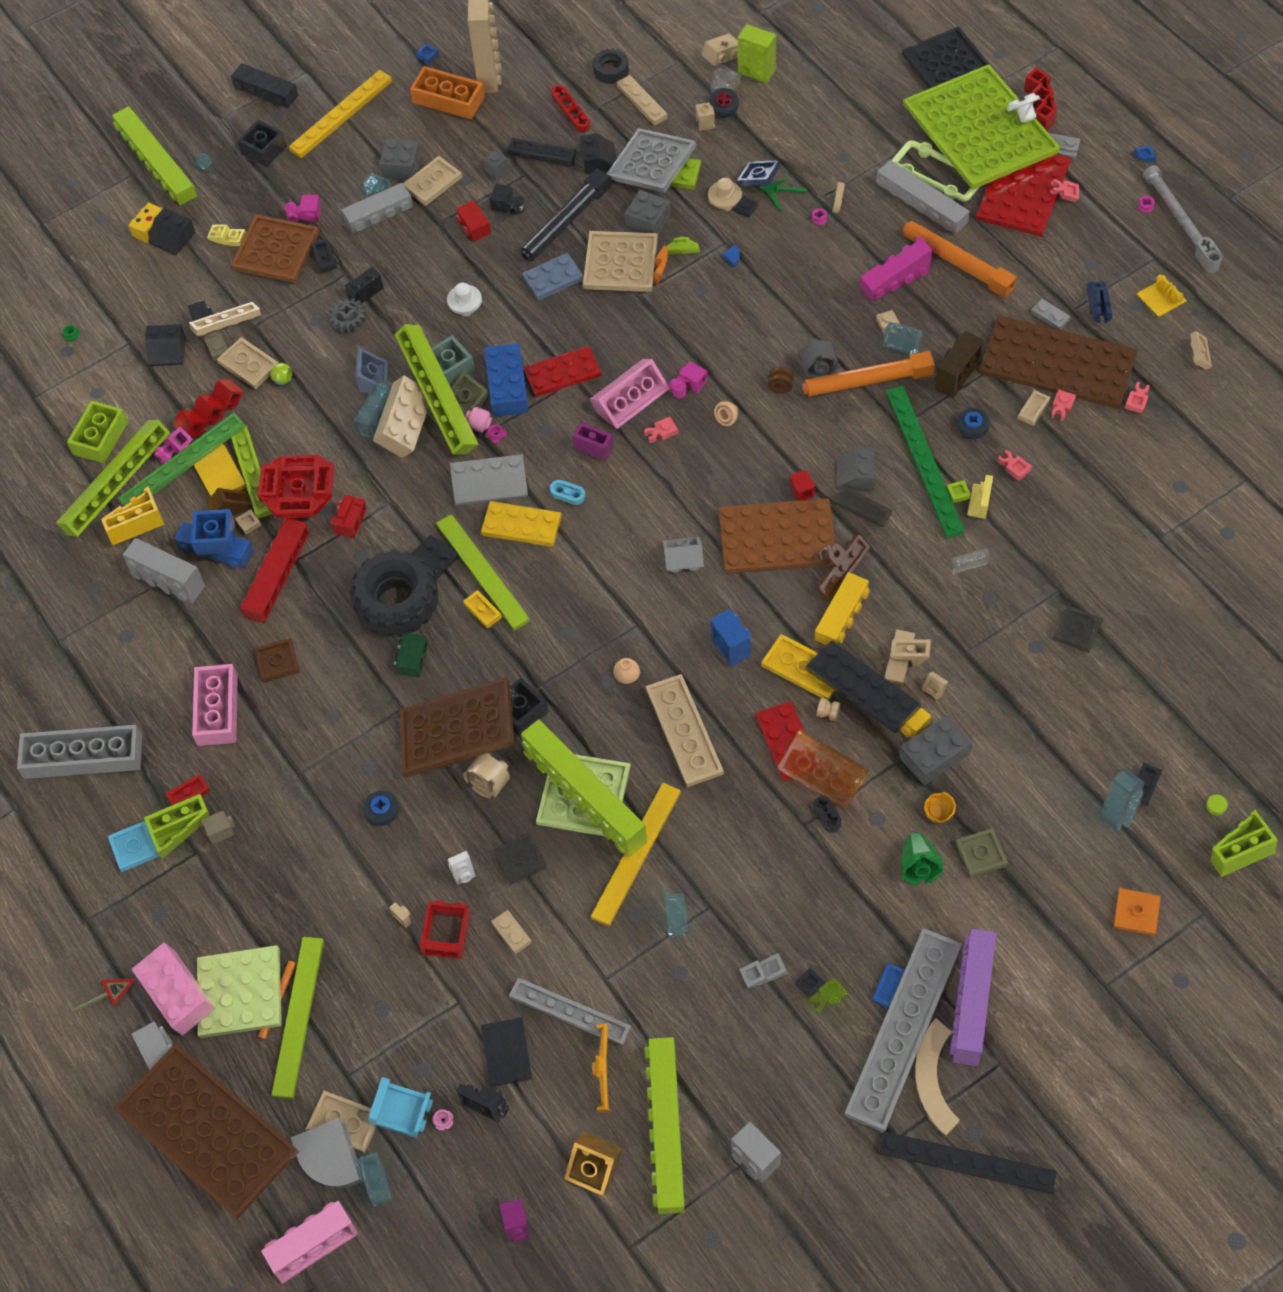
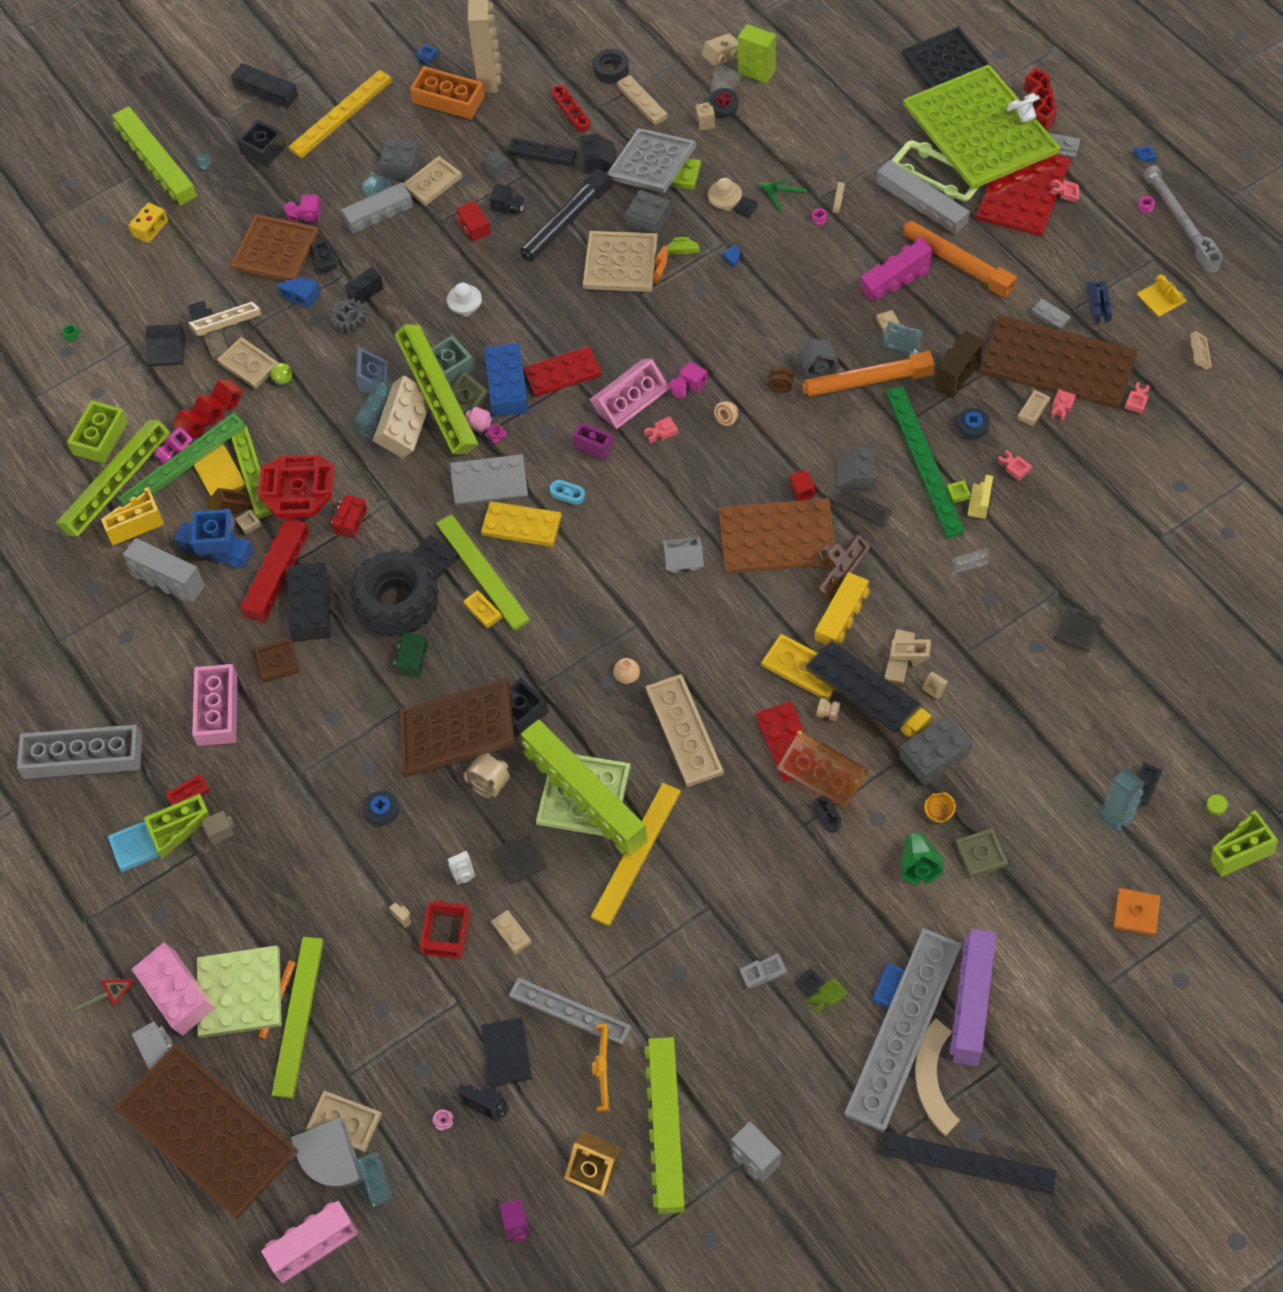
black slope [148,207,196,256] -> none
light yellow slope [207,225,247,247] -> none
medium azure panel [367,1077,433,1138] -> none
sand blue plate [522,253,584,301] -> none
clear light blue panel [663,889,689,936] -> none
blue brick [710,609,752,667] -> none
dark blue plate [737,160,781,187] -> none
none -> blue slope [277,277,320,309]
none -> black brick [288,562,331,642]

